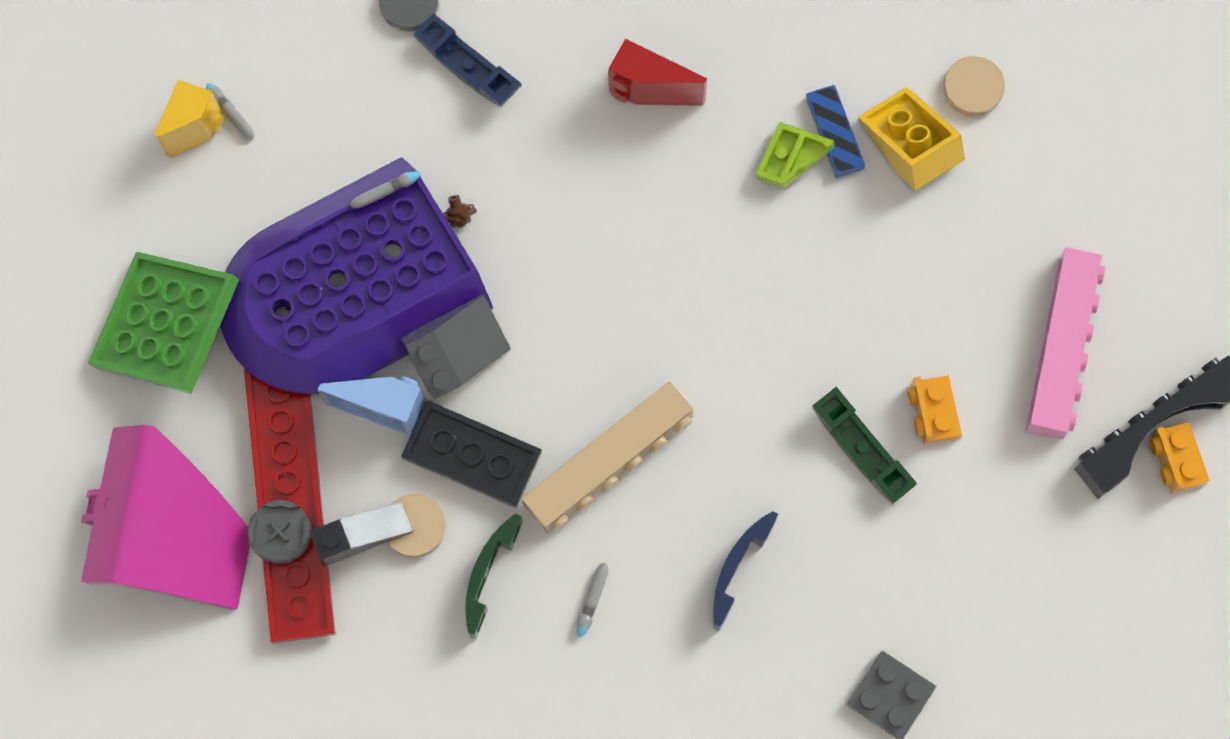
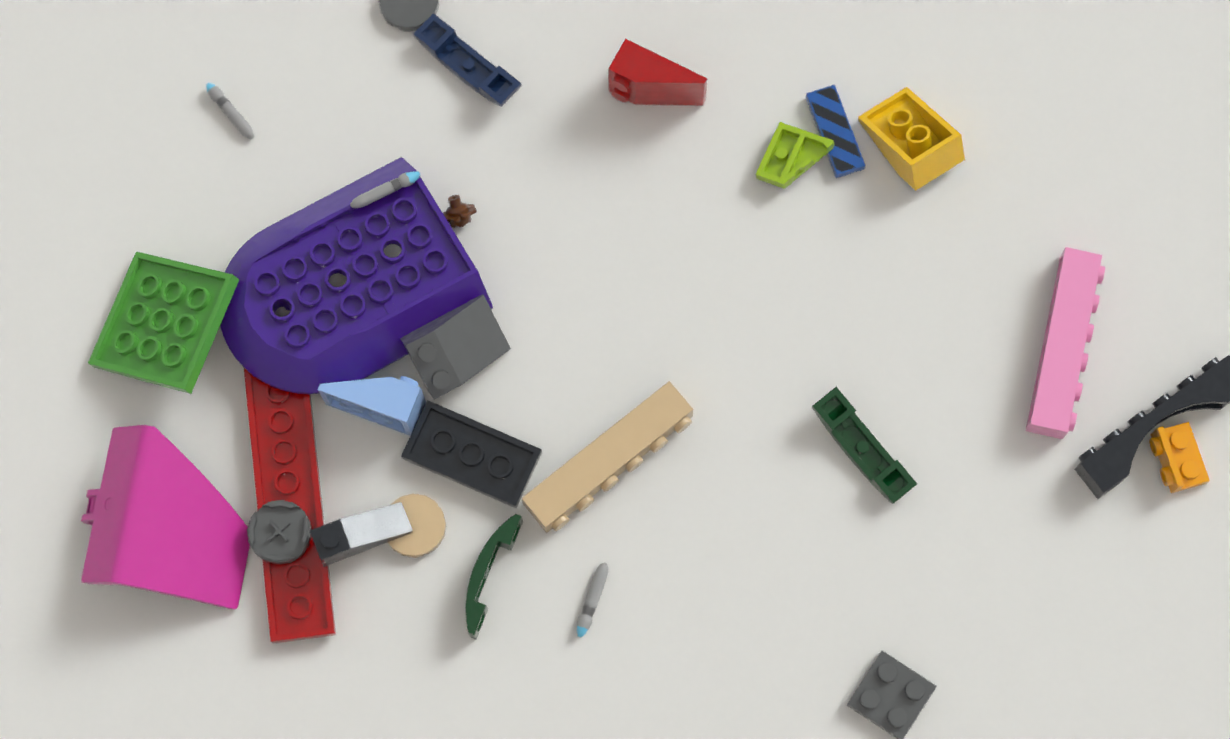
yellow slope [154,80,224,157] -> none
dark blue slope [713,511,778,631] -> none
light orange bracket [907,375,962,445] -> none
tan tile [944,56,1005,116] -> none

